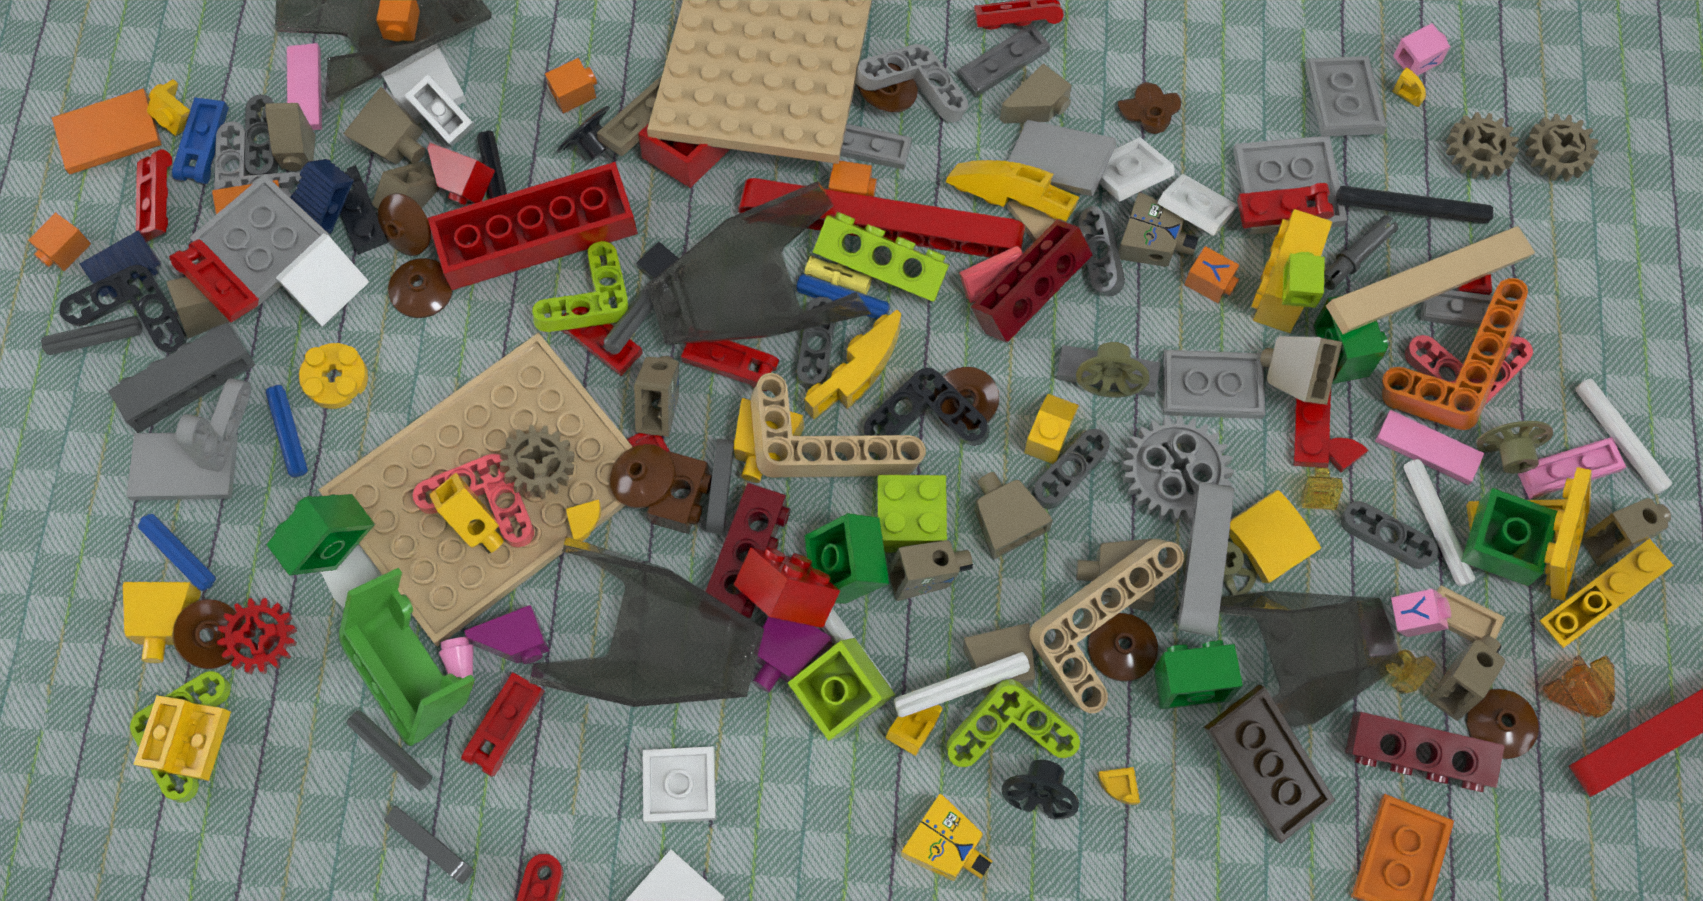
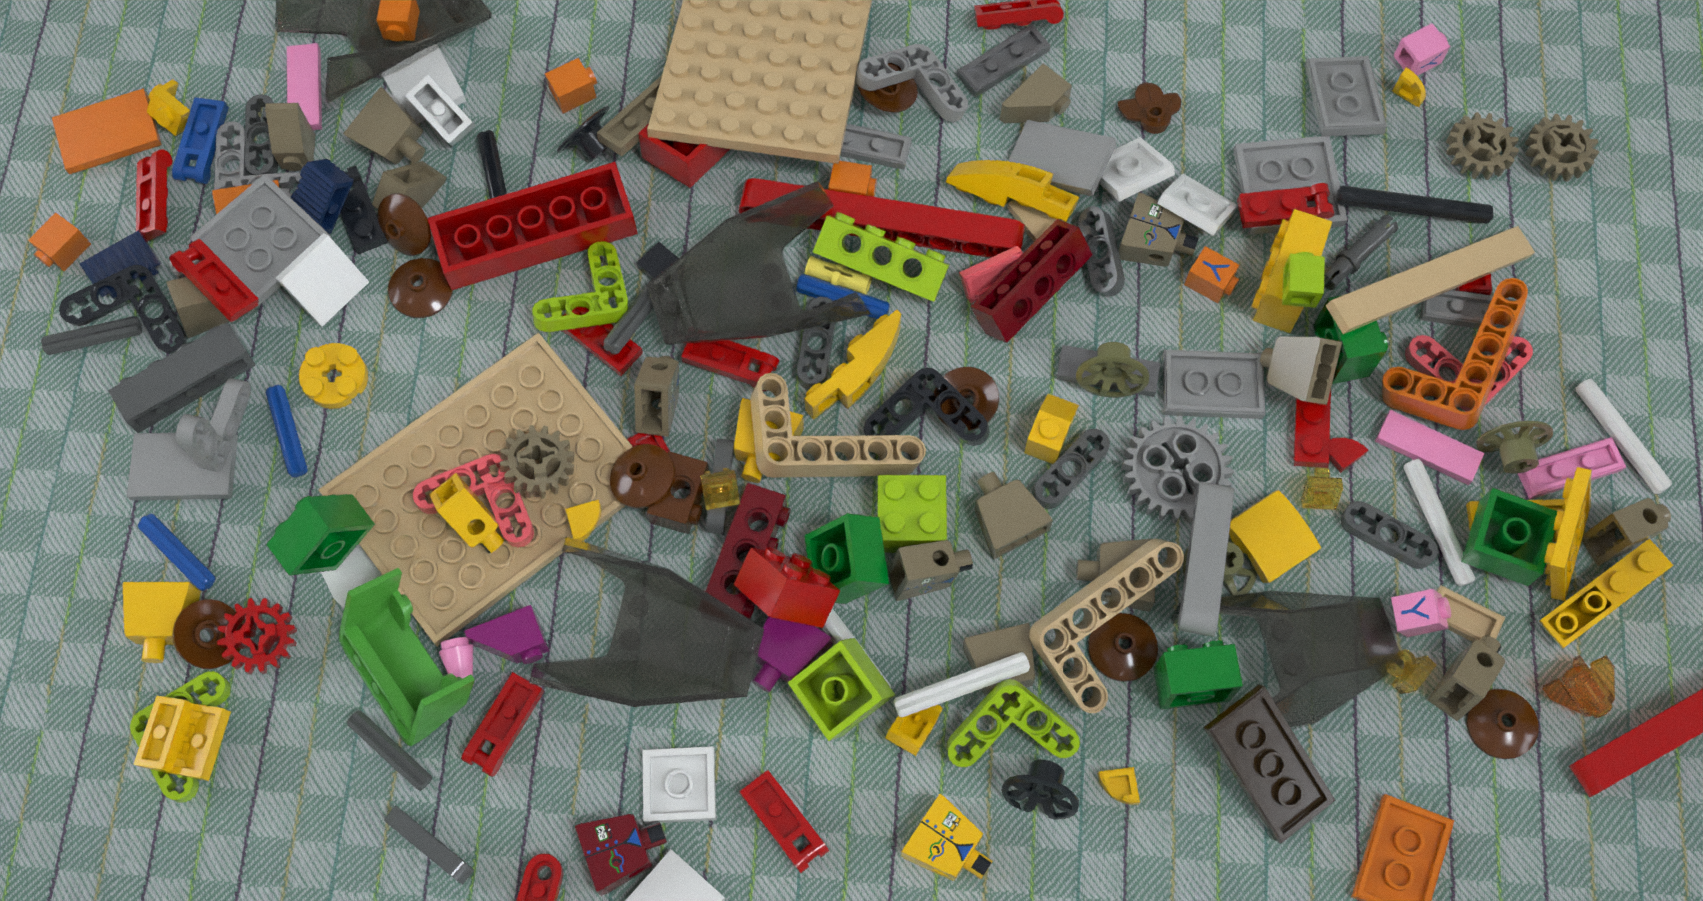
slope [427,143,495,206] -> none
dark red brick [1345,711,1505,793] -> none
none -> dark red torso [575,814,667,896]
none -> clear yellow tile [700,468,740,510]
none -> red plate [739,770,829,874]

